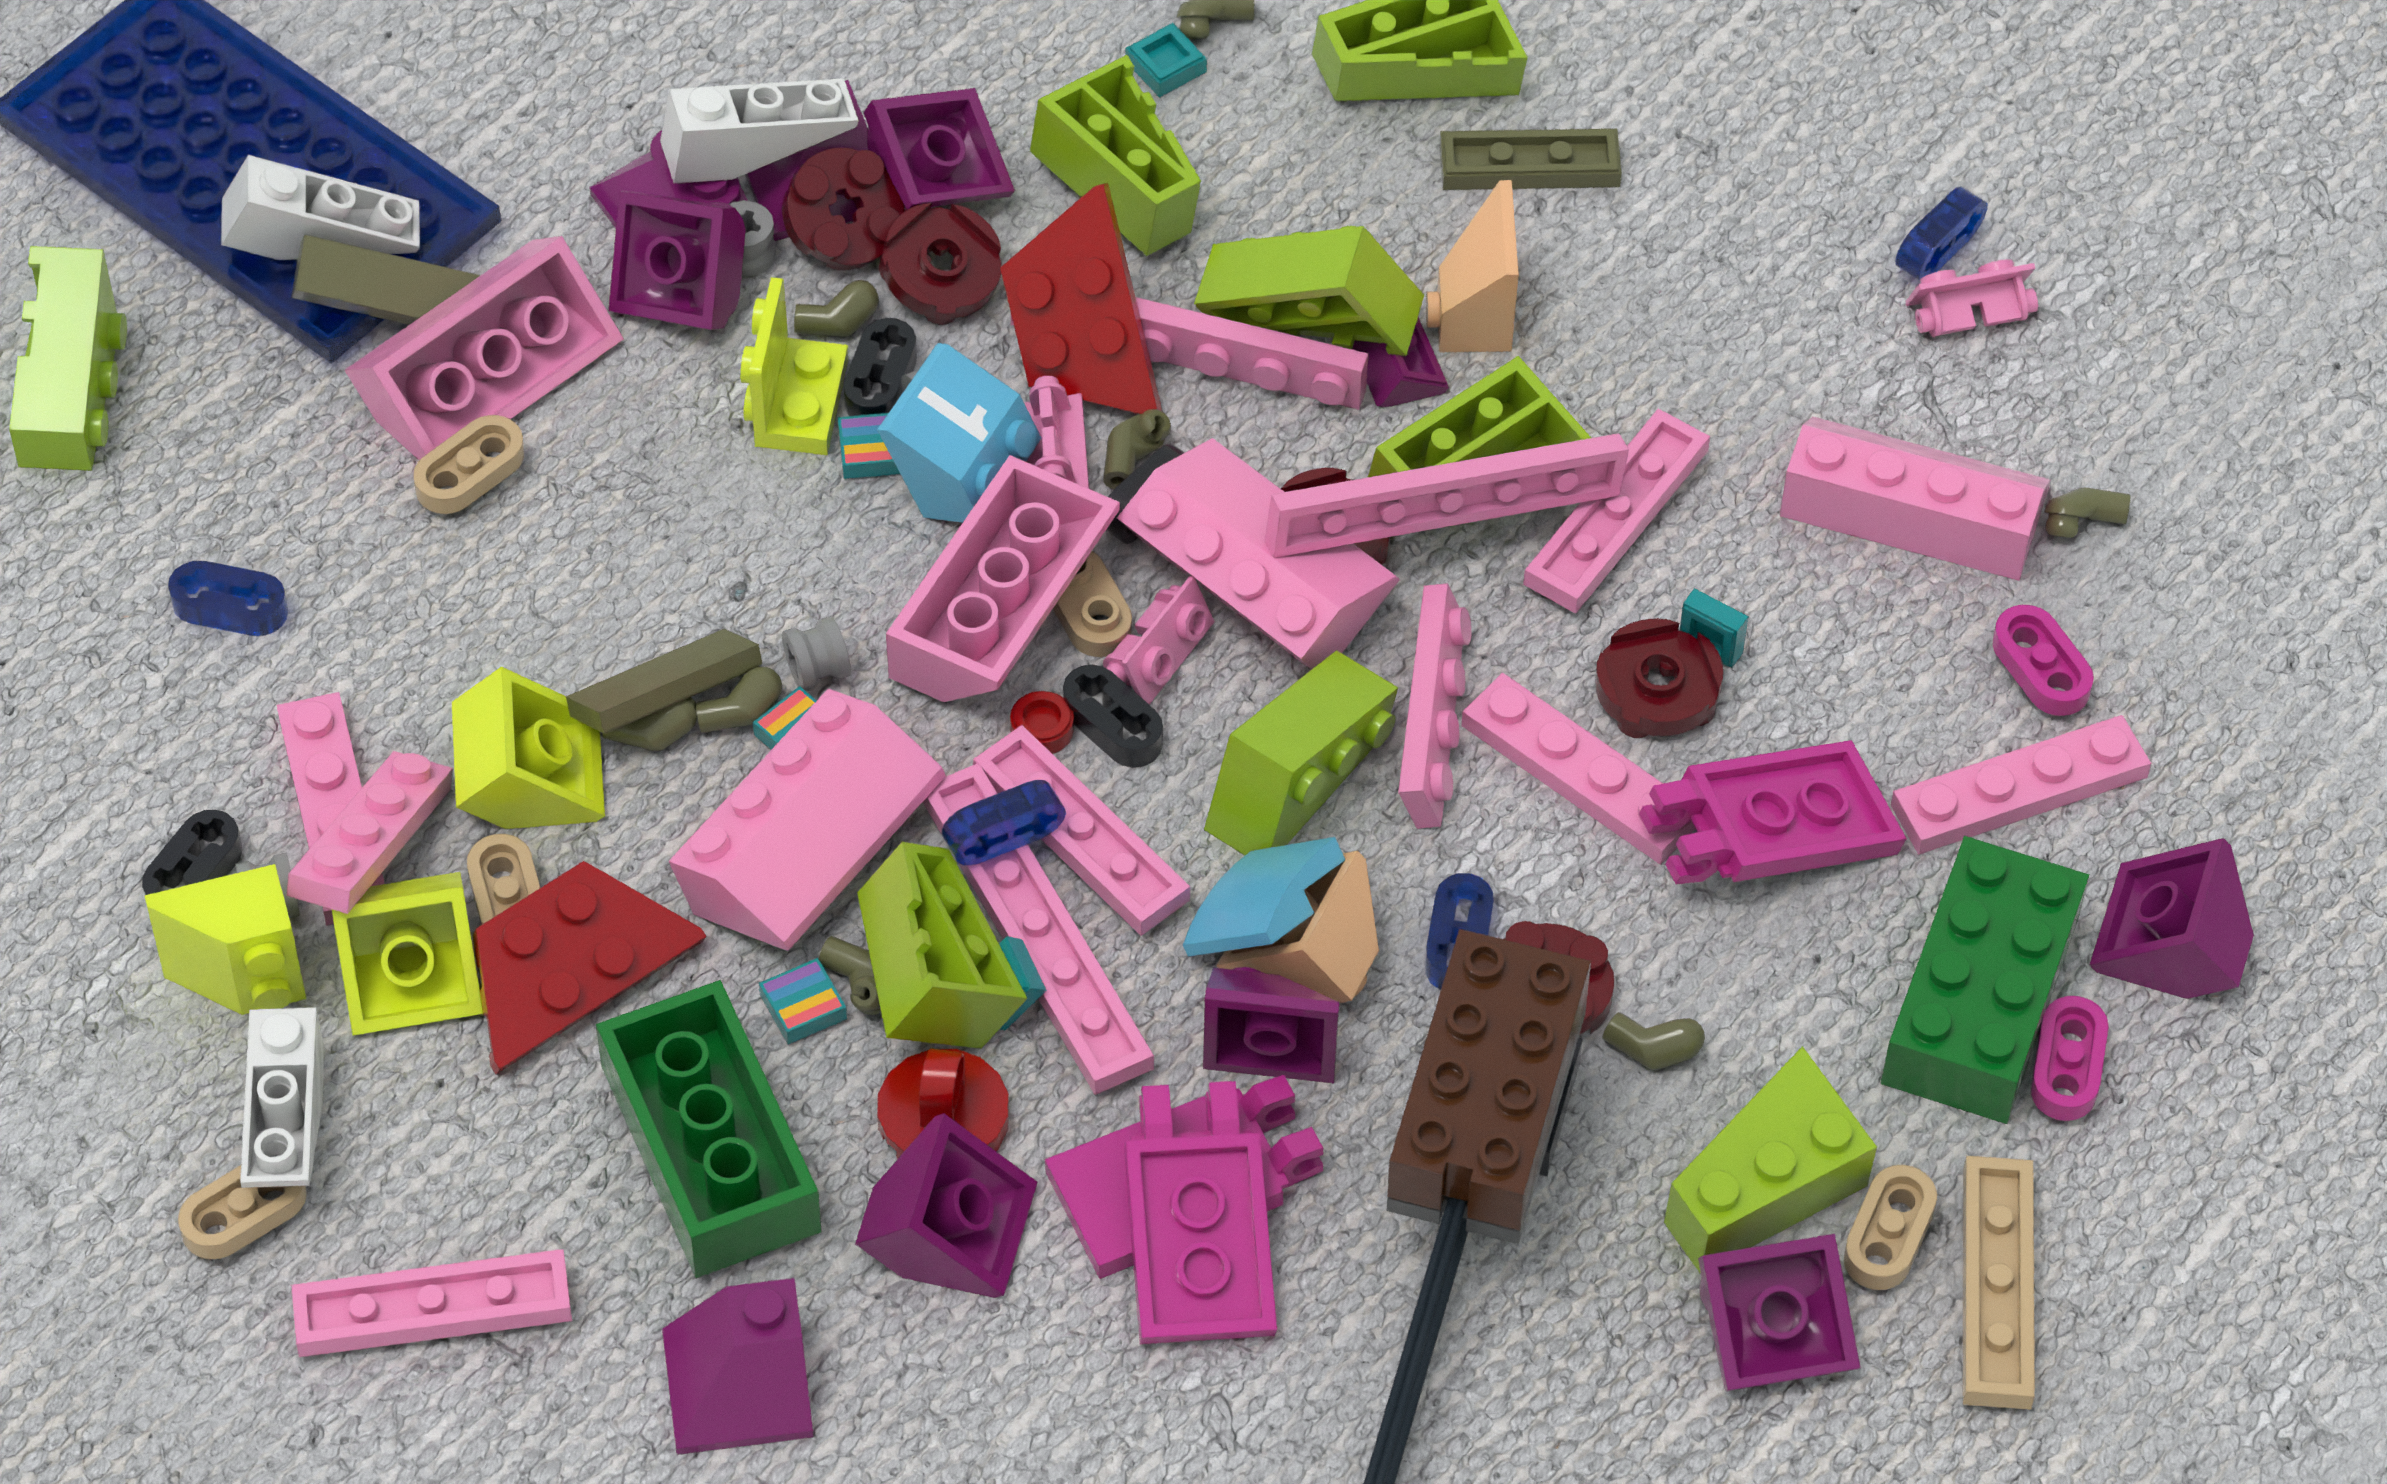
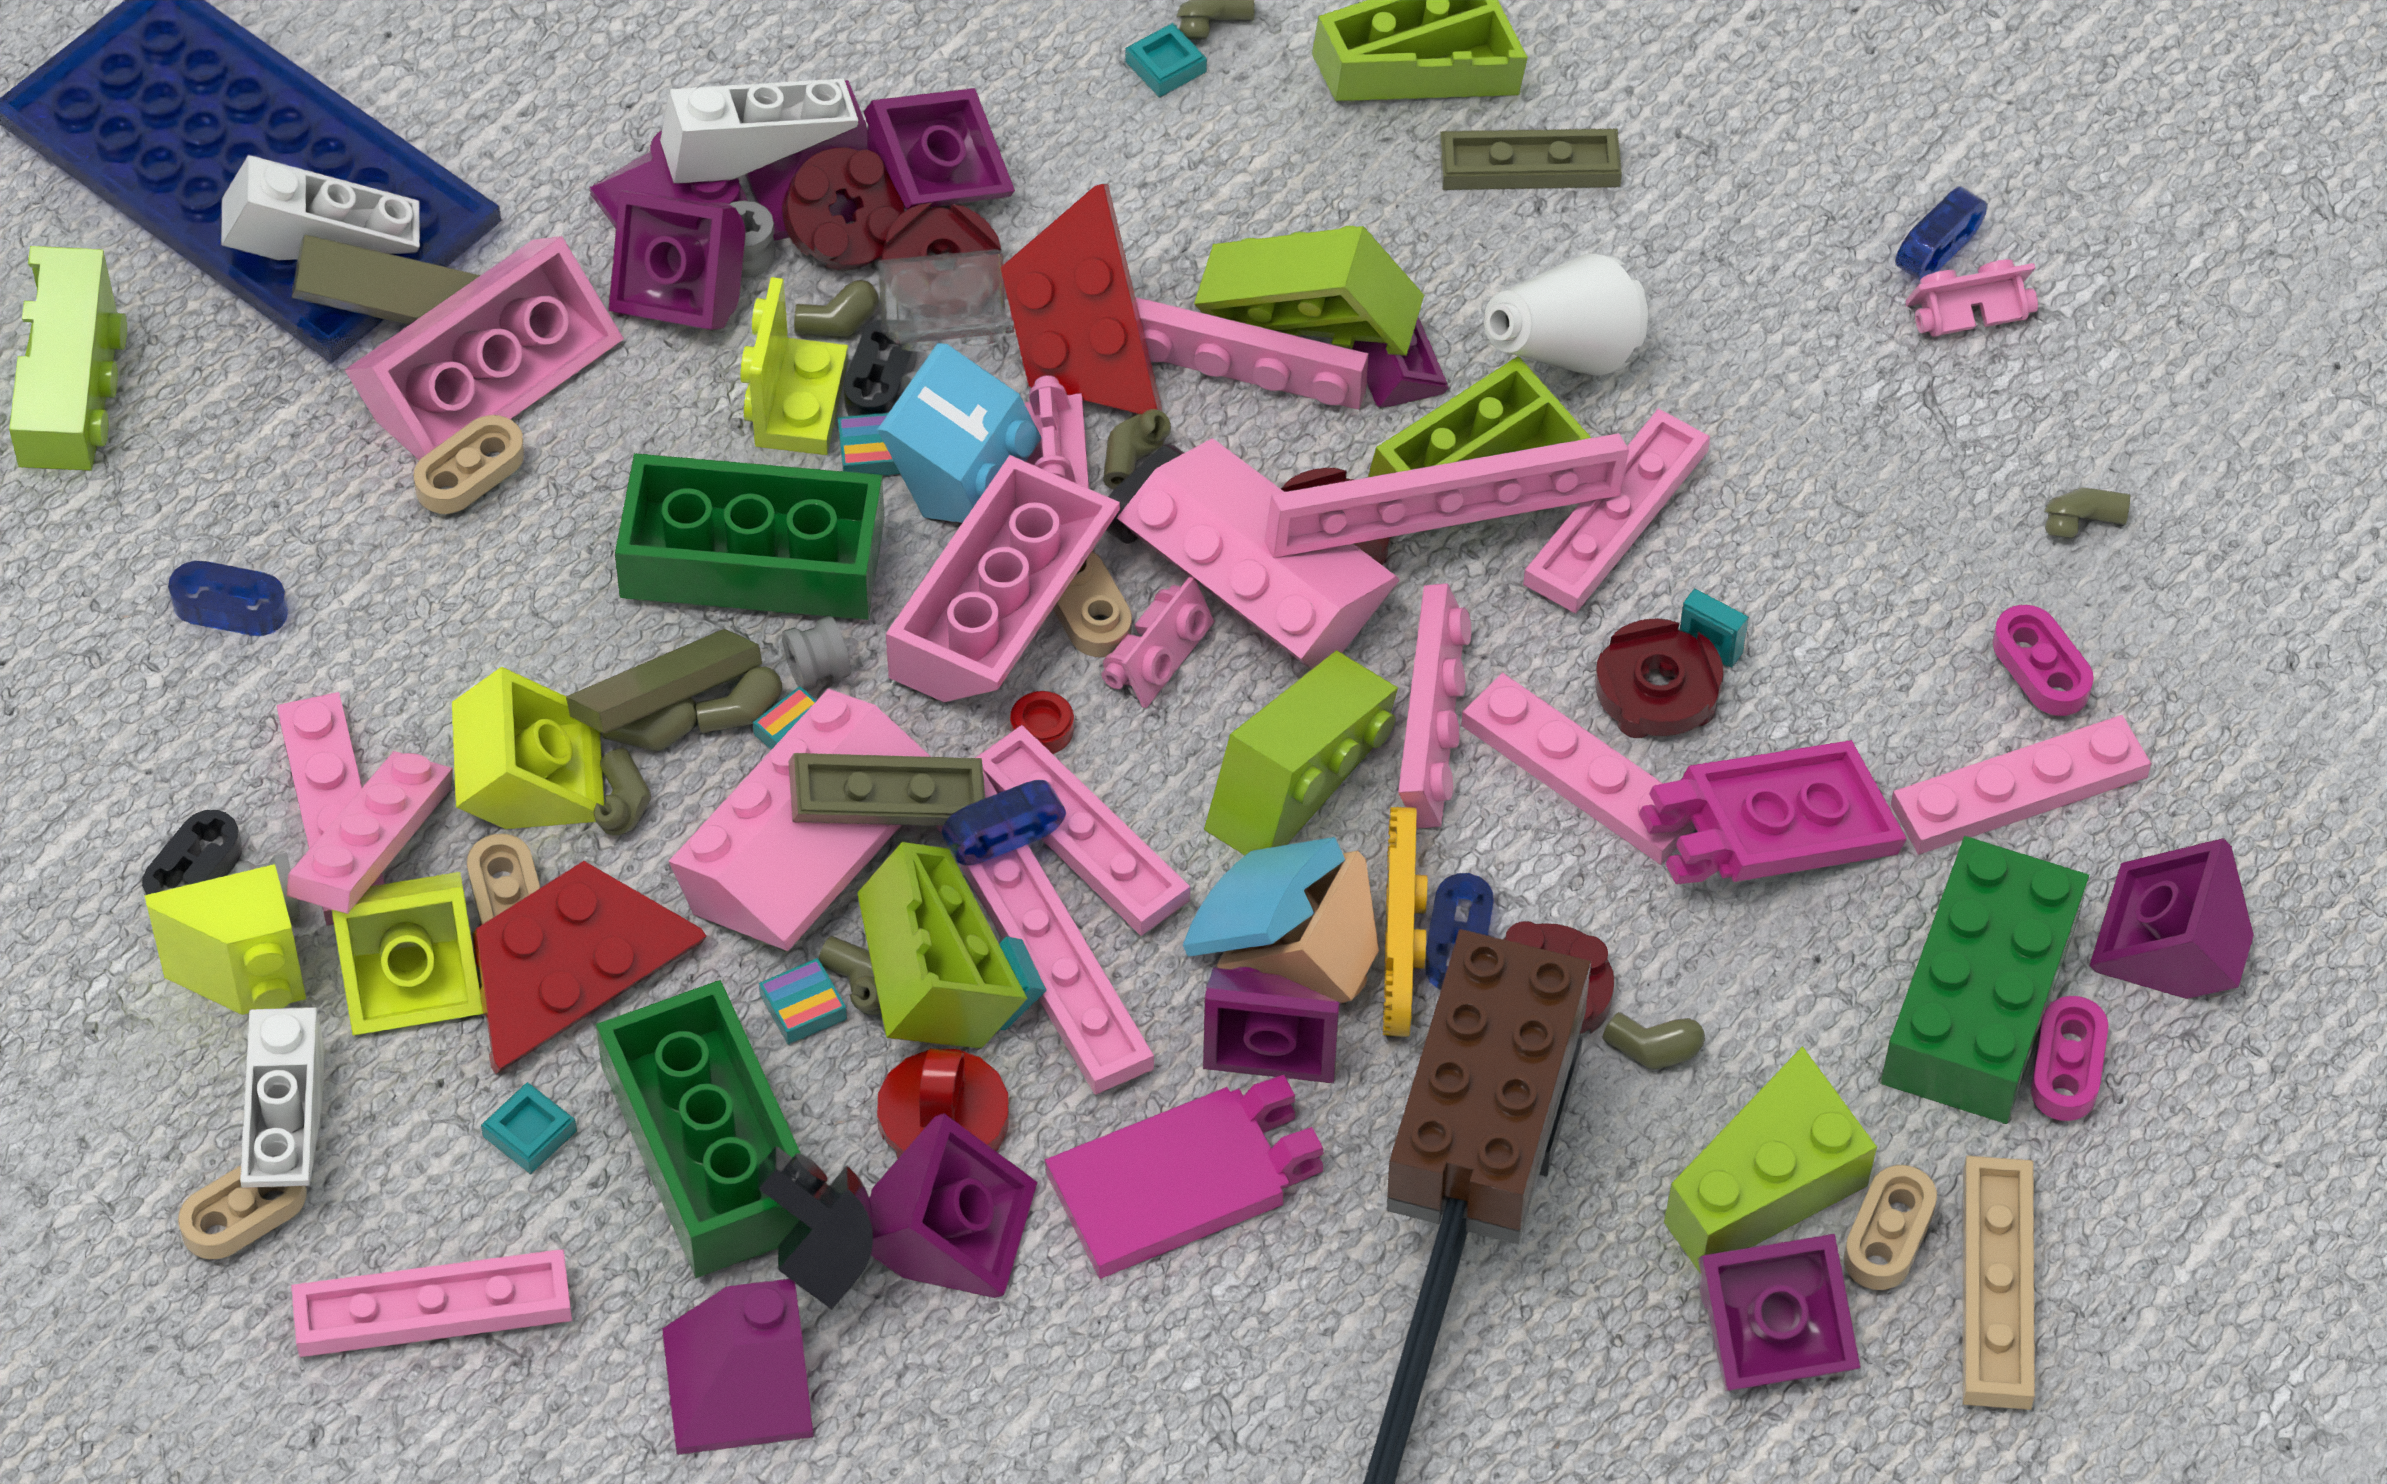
lime wedge [1030,54,1201,256] -> none
black beam [1063,664,1163,768] -> none
dark pink tile [1124,1081,1277,1344] -> none
light nougat slope [1426,180,1519,352] -> none
bright pink slope [1780,417,2051,581] -> none
none -> teal tile [481,1082,577,1174]
none -> olive arm [594,748,651,836]
none -> green brick [615,453,885,620]
none -> black brick [759,1146,873,1310]
none -> olive tile [788,753,987,827]
none -> clear bracket [878,250,1014,351]
none -> yellow plate [1383,807,1428,1037]
none -> white cone [1484,253,1649,376]

